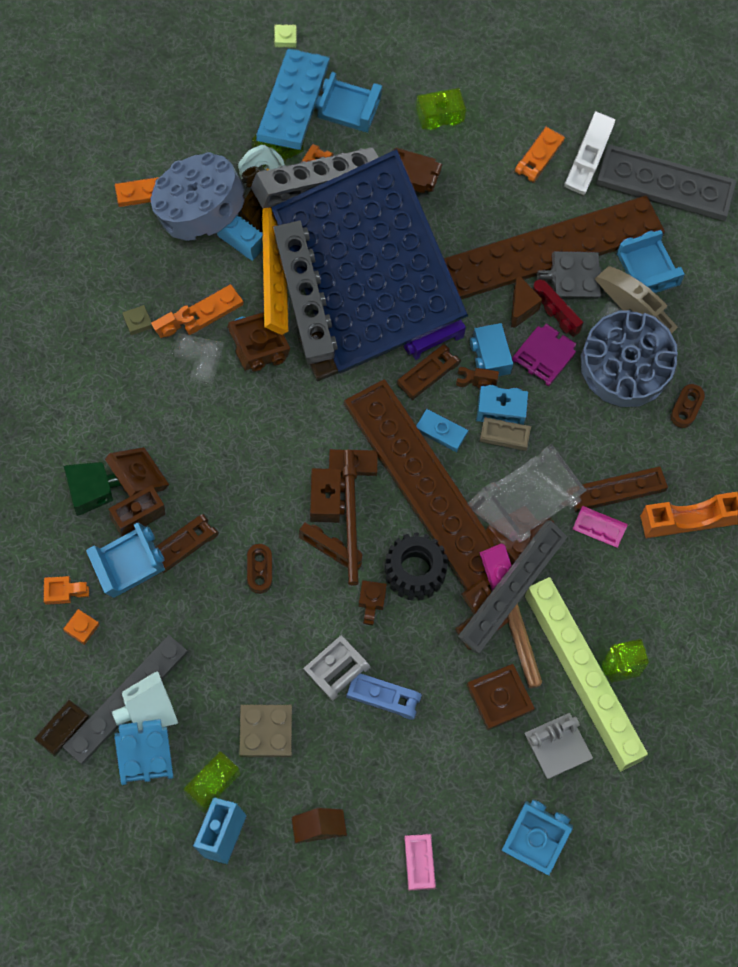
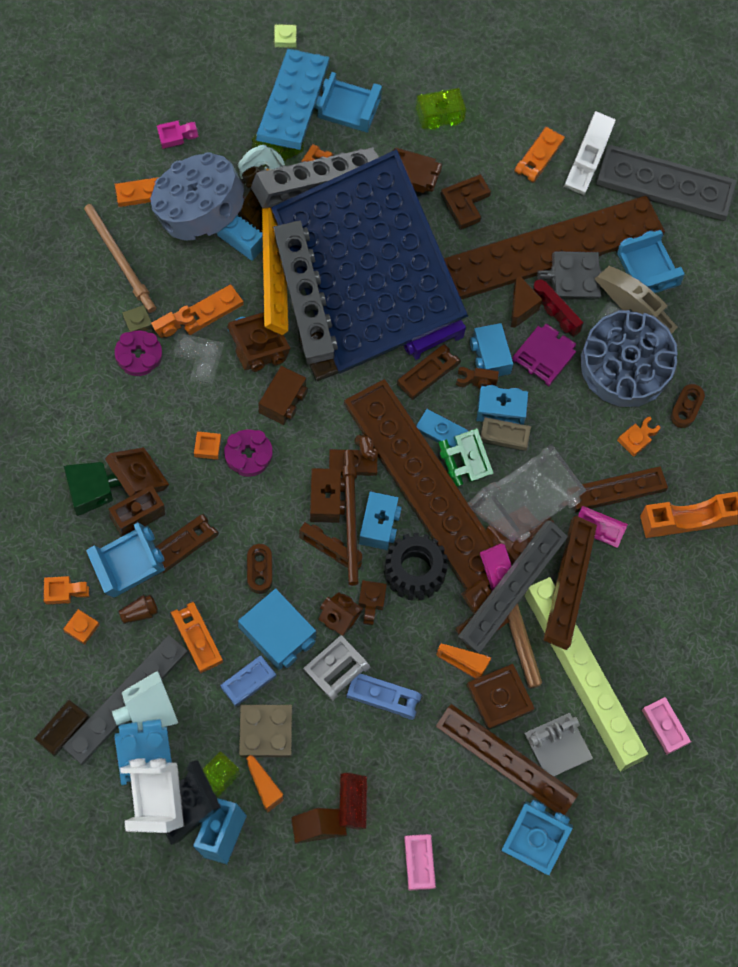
clear neon green brick [602,639,649,683] -> none
none -> medium nougat bar [84,204,156,313]
none -> magenta plate [115,331,162,376]
none -> reddish brown cone [119,594,158,624]
none -> white panel [120,758,184,833]
none -> dark pink plate [157,121,198,149]
none -> black wing [166,760,221,845]
none -> orange plate [170,602,223,674]
none -> orange plate [194,432,221,460]
none -> medium blue plate [220,655,276,707]
none -> magenta plate [224,429,273,477]
none -> dark azure brick [238,588,316,670]
none -> orange slope [247,755,283,813]
none -> reddish brown brick [258,366,308,425]
none -> reddish brown brick [319,592,363,636]
none -> clear red plate [339,773,367,830]
none -> reddish brown arm [354,434,379,461]
none -> dark azure brick [359,492,402,550]
none -> reddish brown plate [436,704,579,815]
none -> orange slope [437,643,491,679]
none -> plate [438,428,493,487]
none -> reddish brown plate [440,174,491,230]
none -> reddish brown plate [543,515,597,650]
none -> orange plate [617,417,660,457]
none -> bright pink plate [642,697,691,755]

